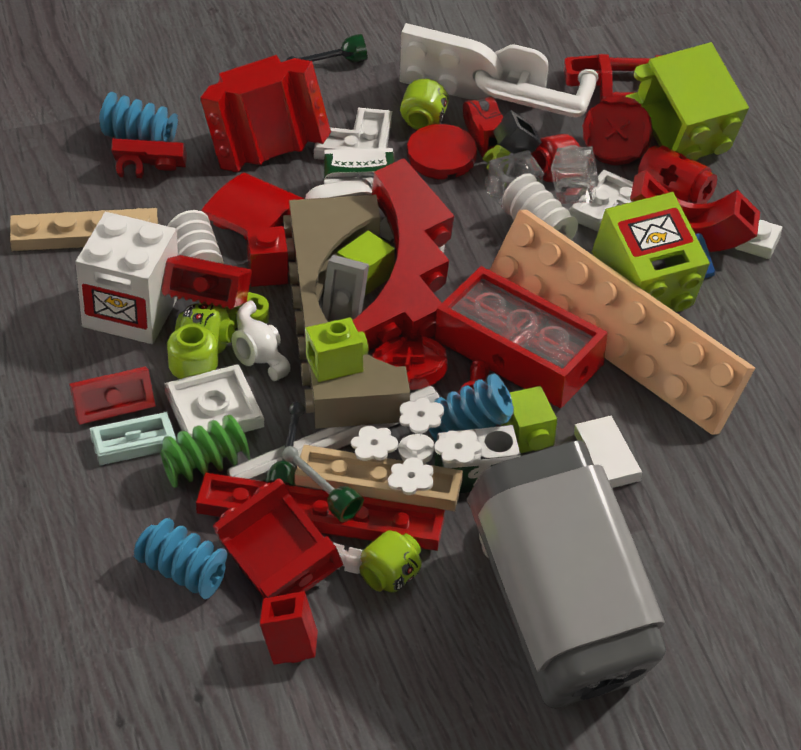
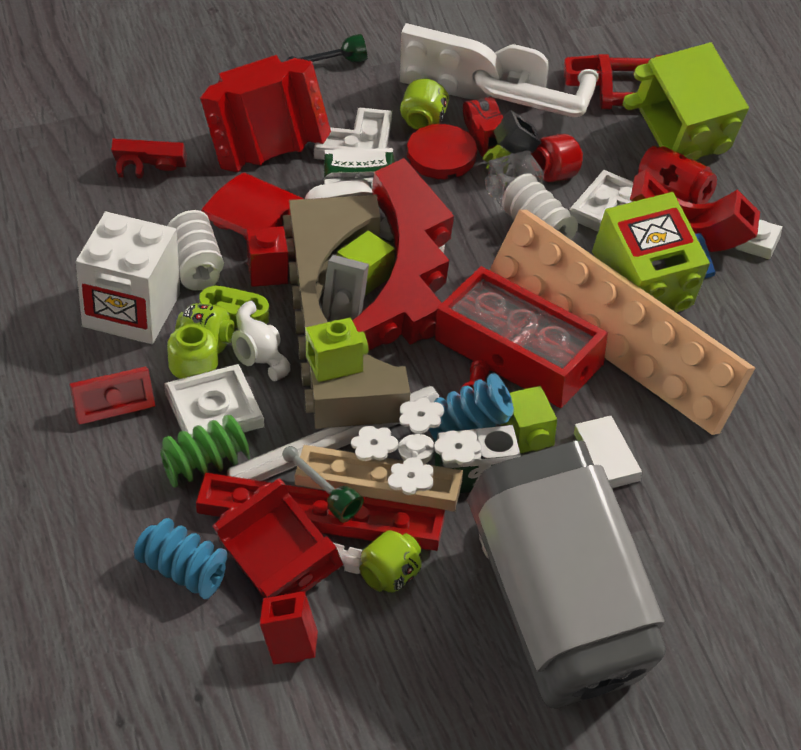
tan plate [10,208,158,251] -> none
light aqua tile [90,412,177,466] -> none
dark azure piece [99,92,178,142] -> none
red brick [162,255,252,310] -> none
hinge [265,401,305,486] -> none
red tile [372,336,448,390] -> none
clear brick [551,145,599,204] -> none
red tile [582,96,653,165] -> none

